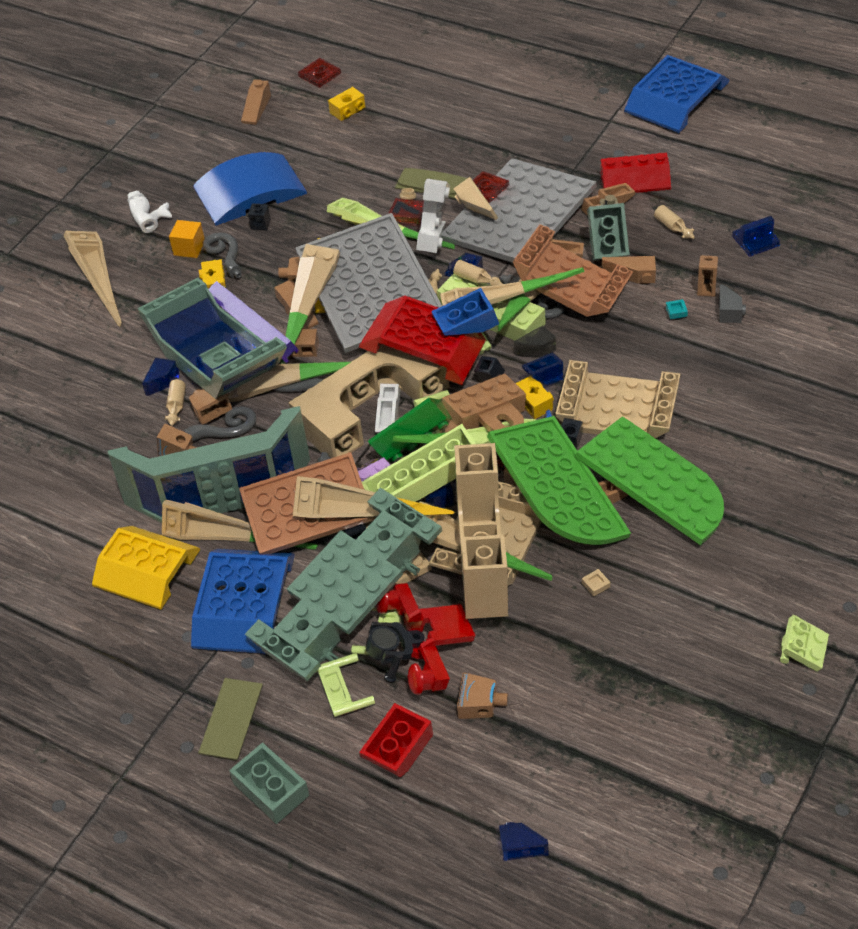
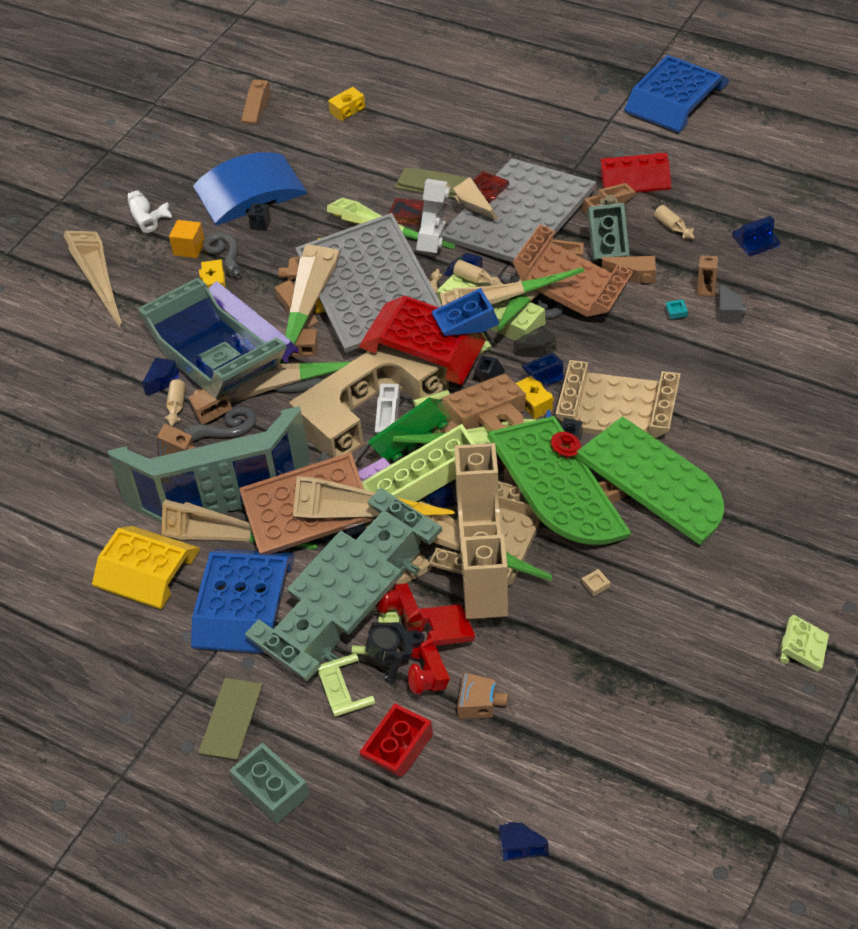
clear red tile [298,58,341,88] -> none
tan plate [400,188,416,202] -> none
none -> red gear [550,432,581,458]

